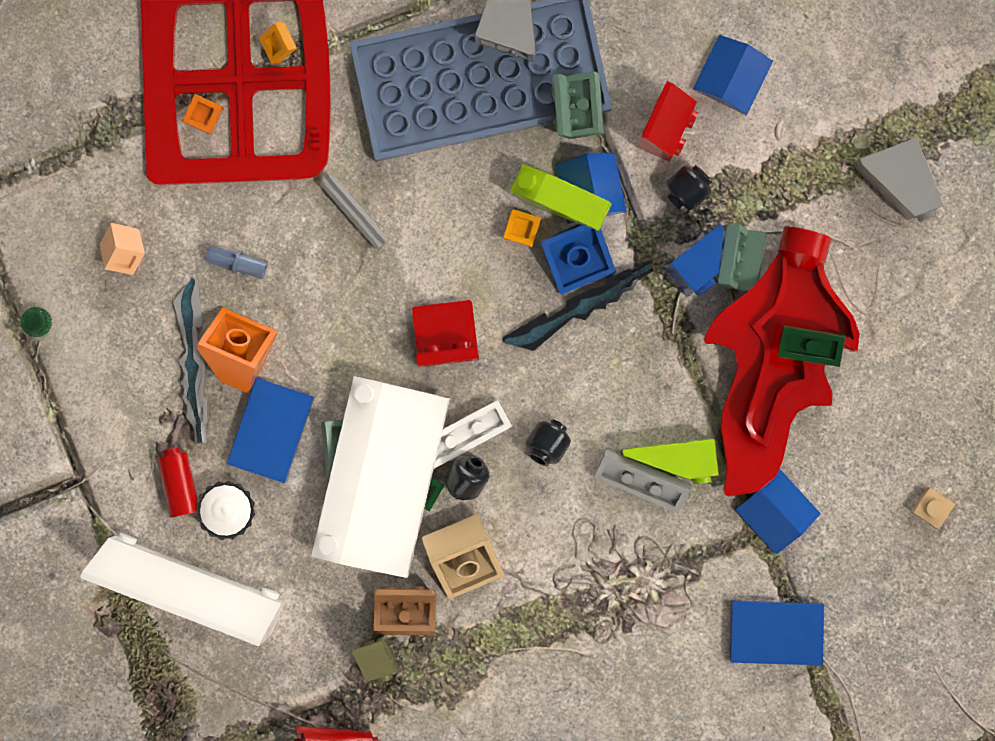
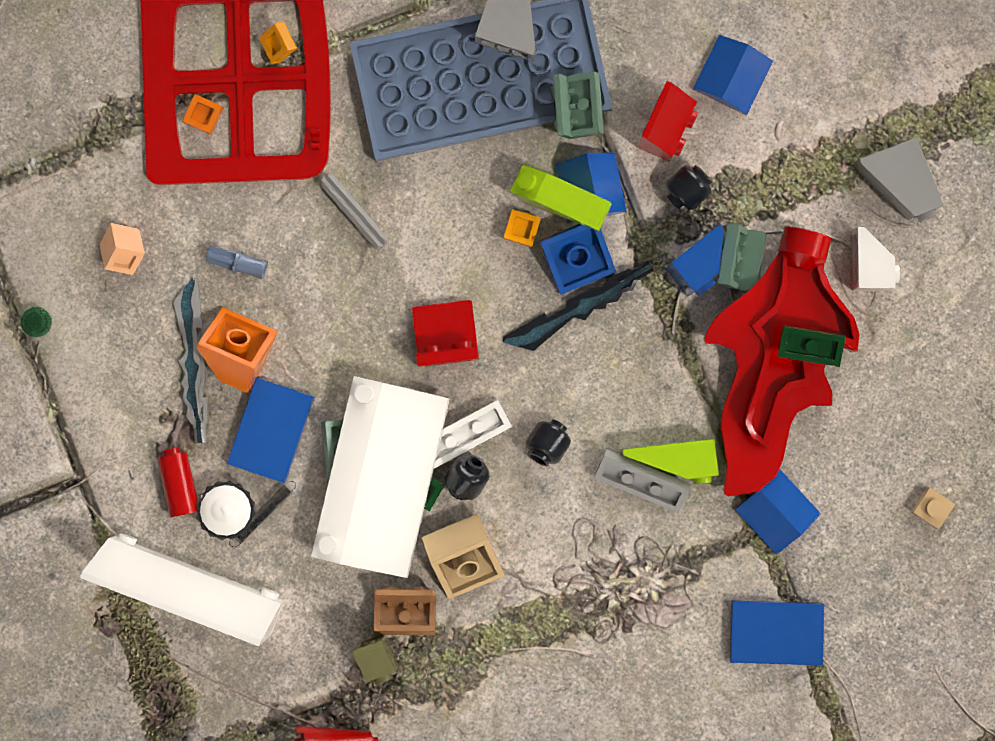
none -> black piece [229,481,296,547]
none -> white slope [852,227,900,291]

